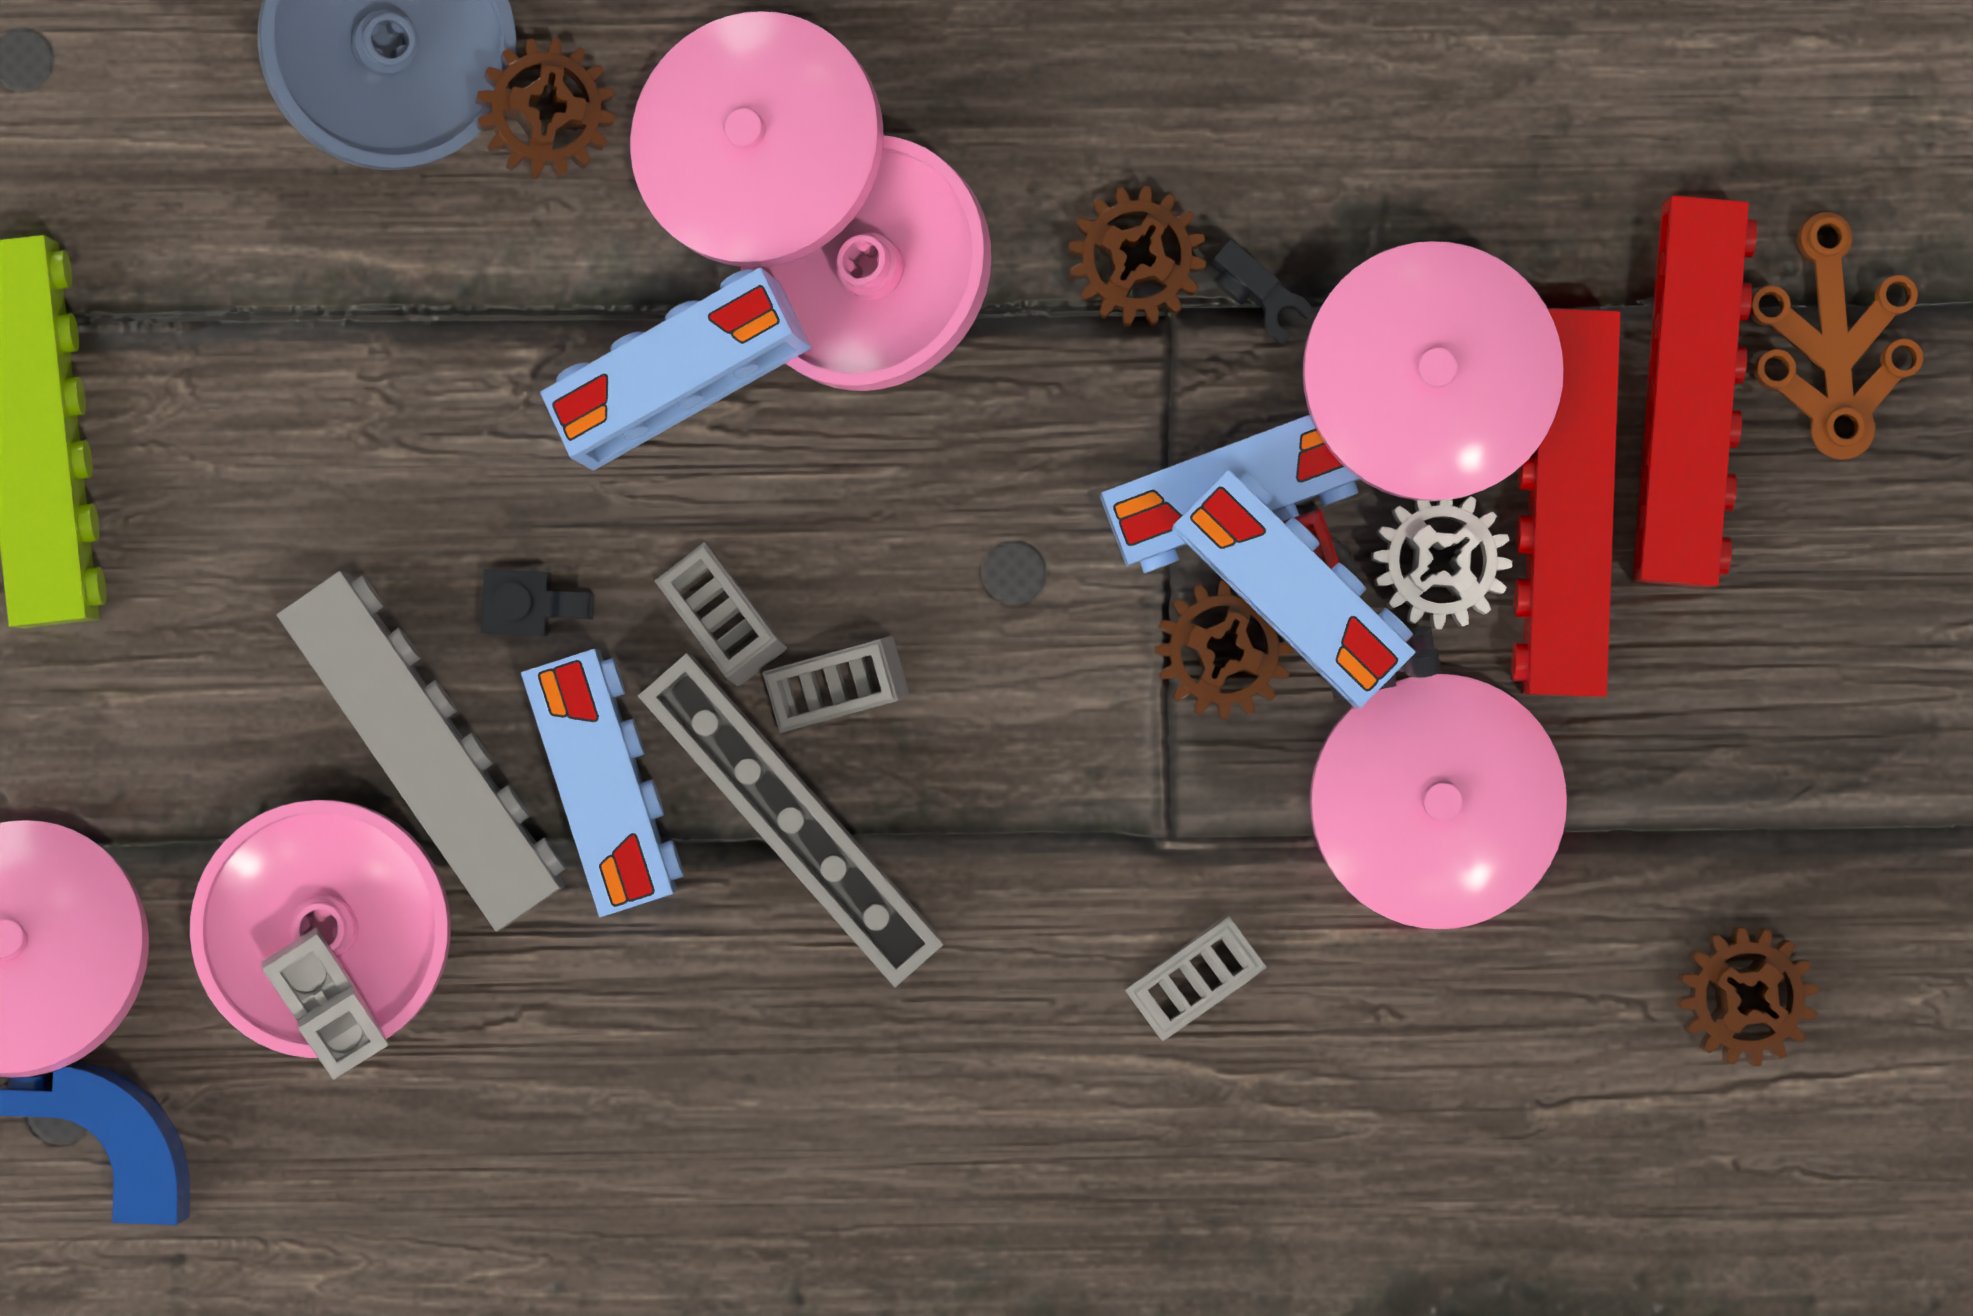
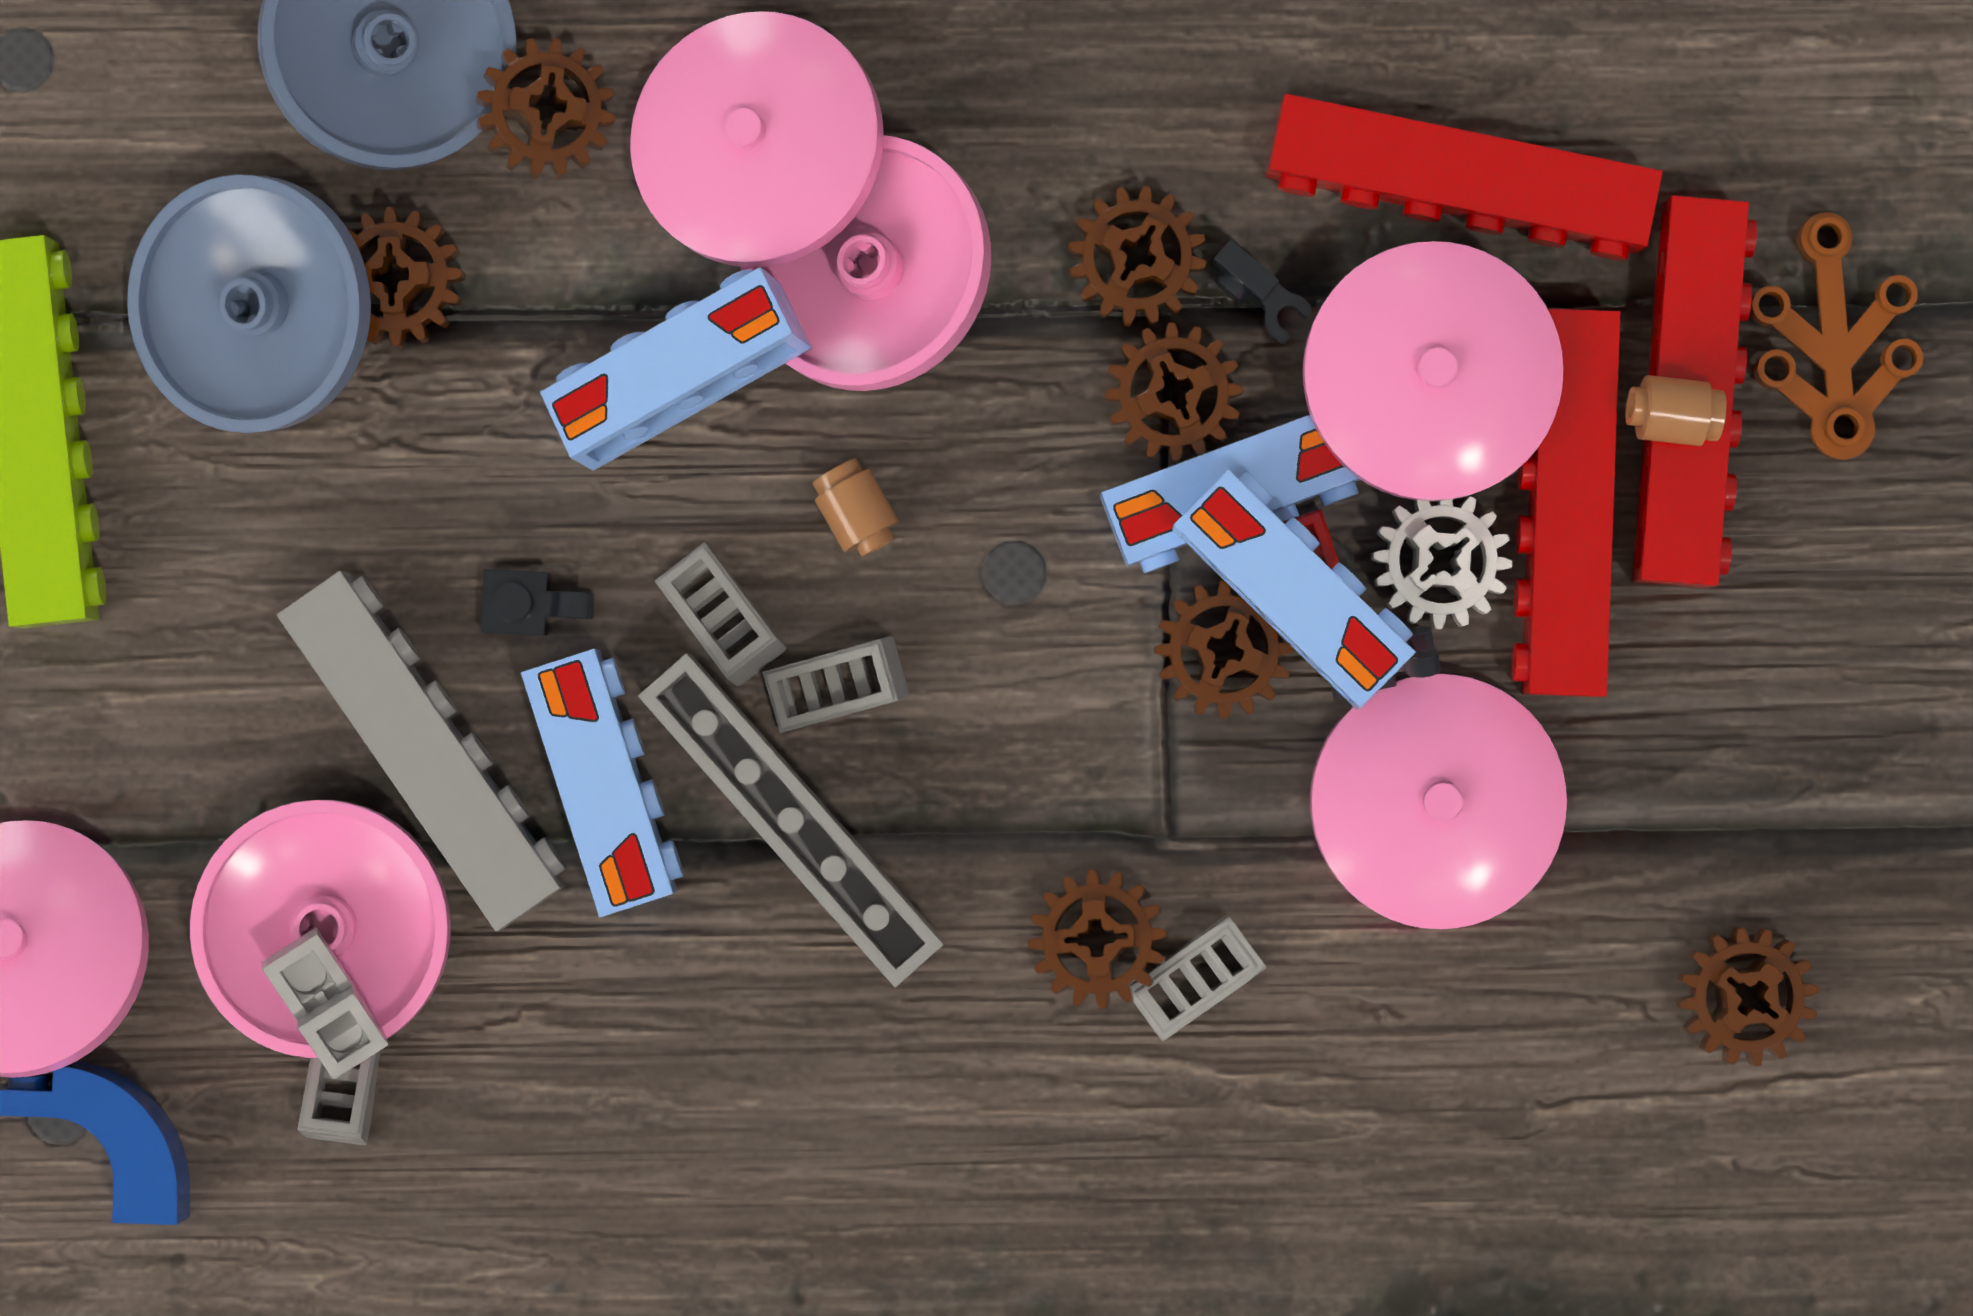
none -> sand blue dish [127,175,371,433]
none -> light grey slope [297,1051,380,1145]
none -> reddish brown gear [348,207,466,348]
none -> medium nougat brick [812,458,900,558]
none -> reddish brown gear [1028,869,1169,1009]
none -> reddish brown gear [1104,323,1243,463]
none -> red brick [1265,94,1663,261]
none -> medium nougat brick [1626,375,1727,446]

